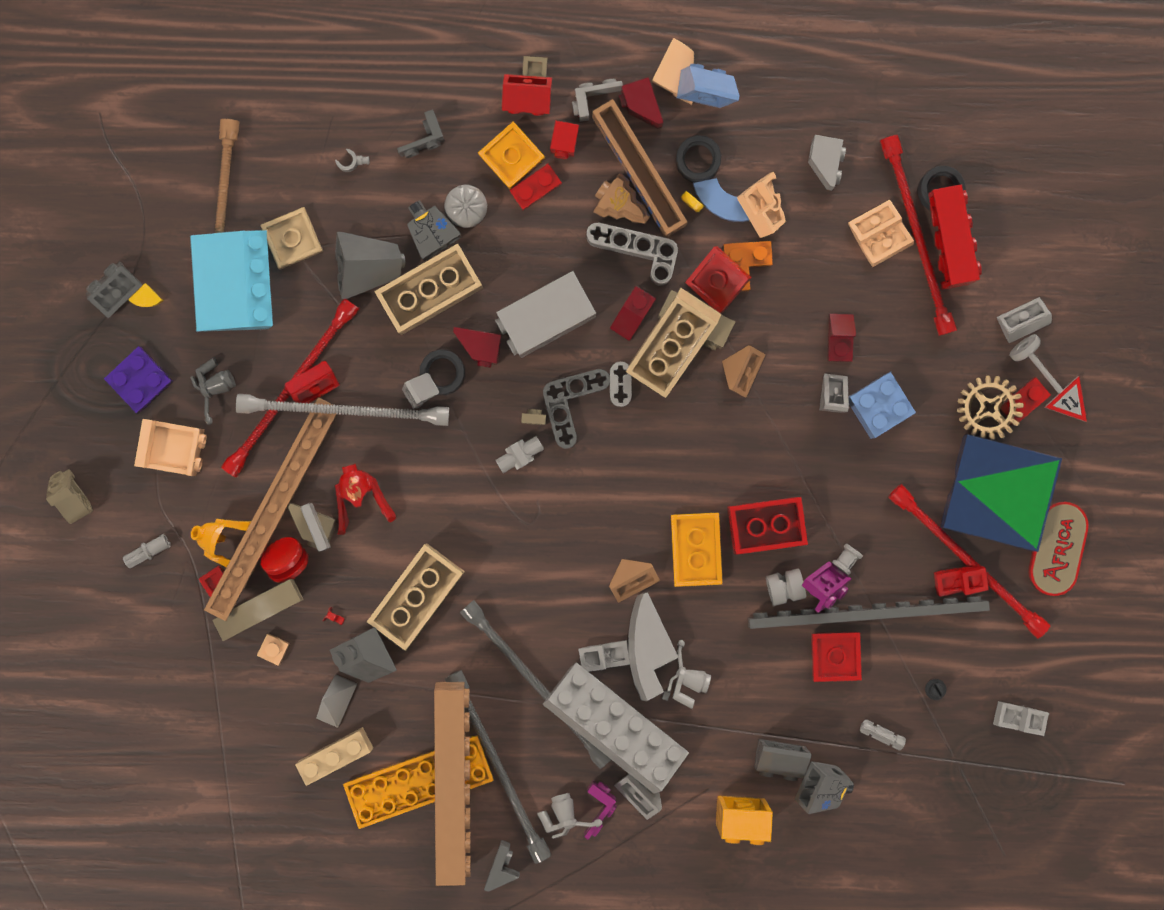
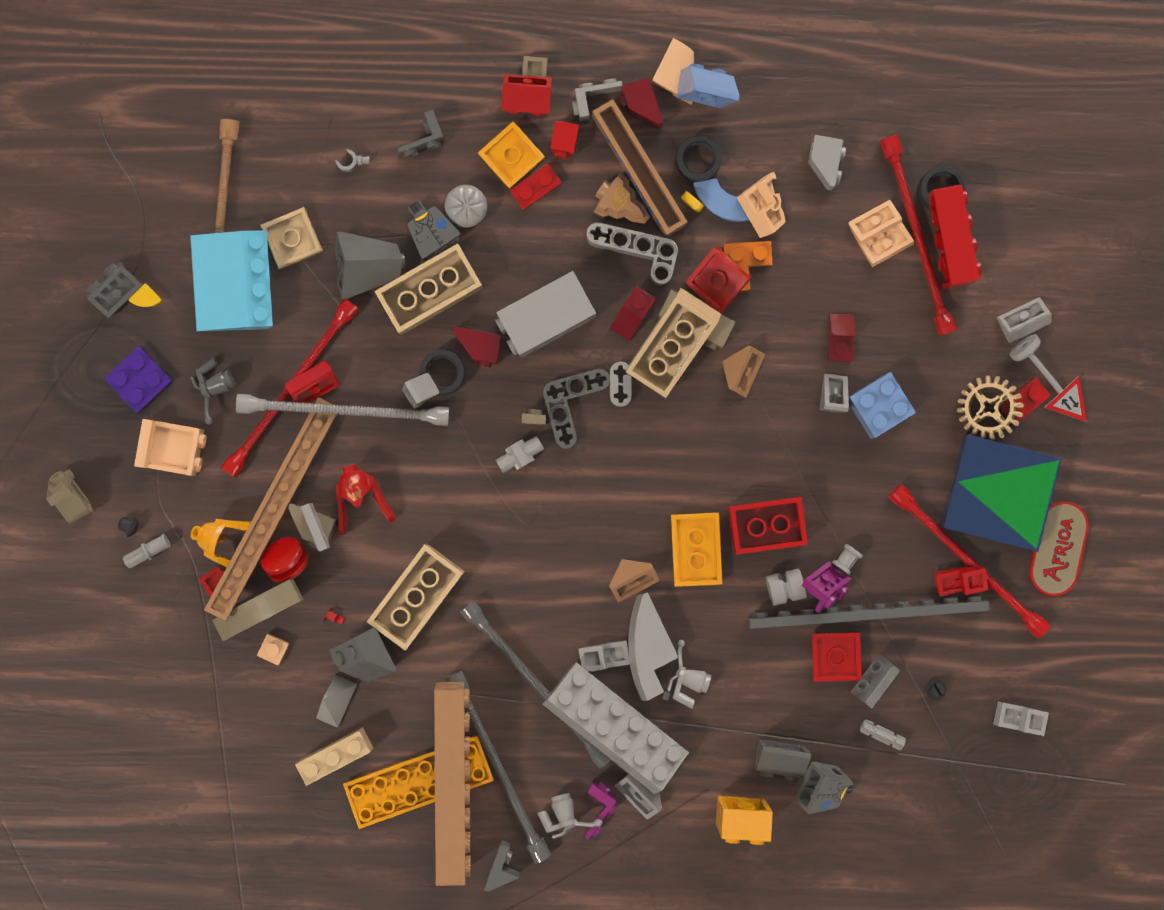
none -> black piece [118,517,139,537]
none -> dark grey bracket [851,654,900,708]

